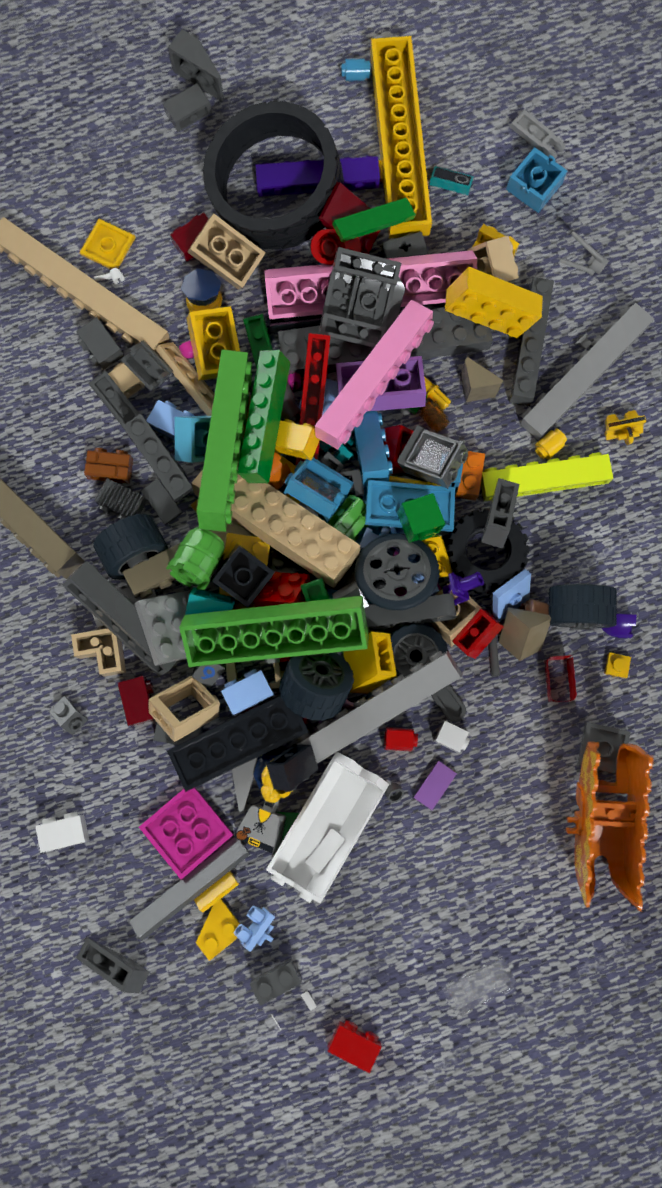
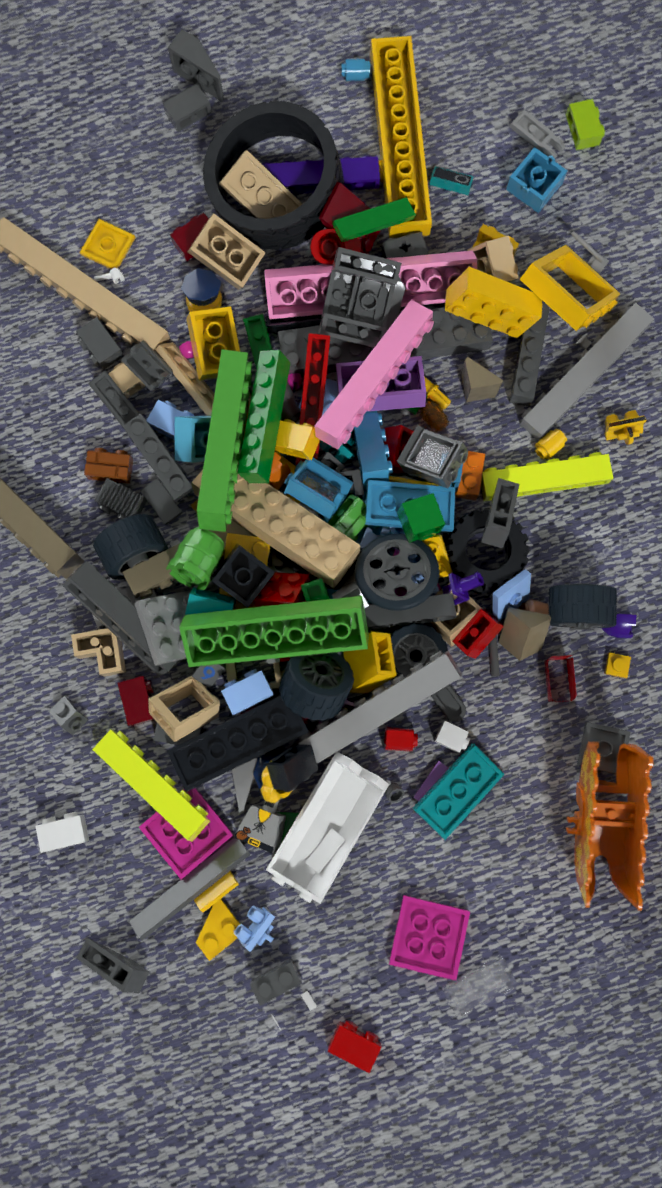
none -> neon yellow brick [92,729,211,842]
none -> tan plate [219,150,302,219]
none -> dark pink plate [389,895,470,981]
none -> teal tile [412,743,504,840]
none -> yellow window [519,245,620,331]
none -> lime brick [566,99,605,150]

